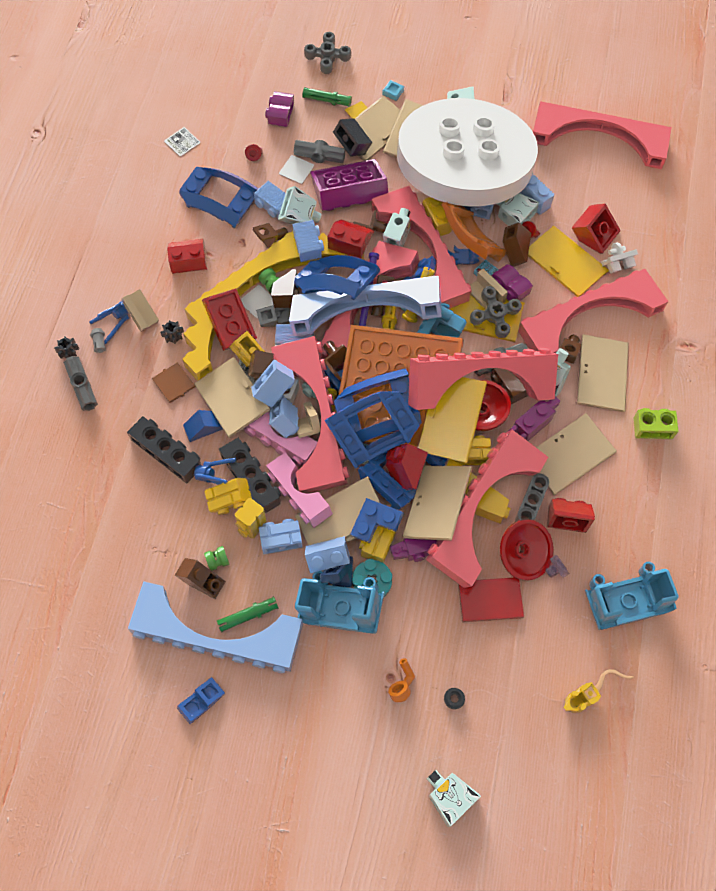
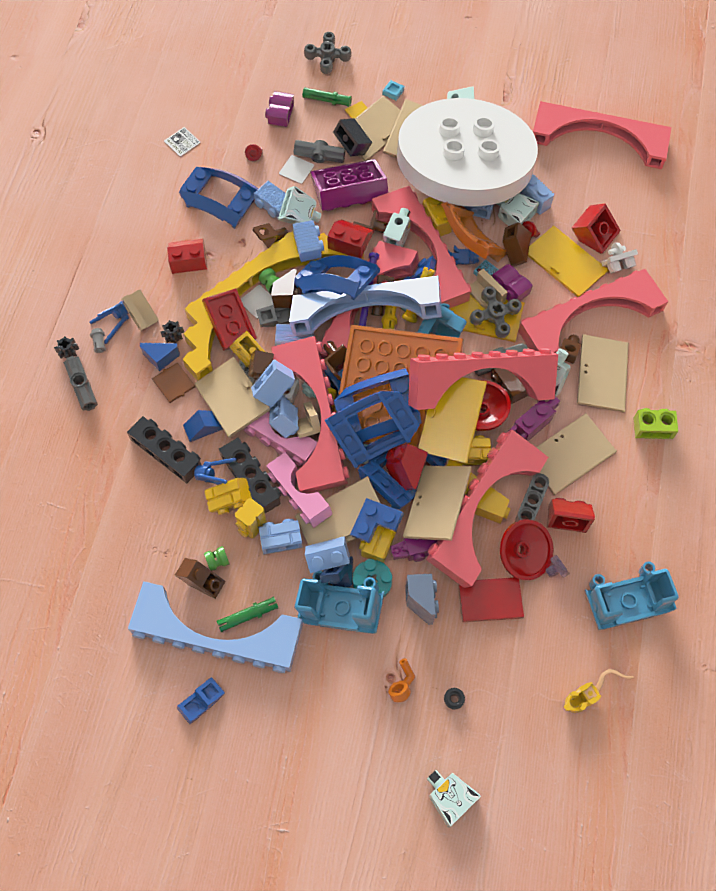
none -> blue slope [140,343,180,371]
none -> sand blue slope [405,574,439,625]

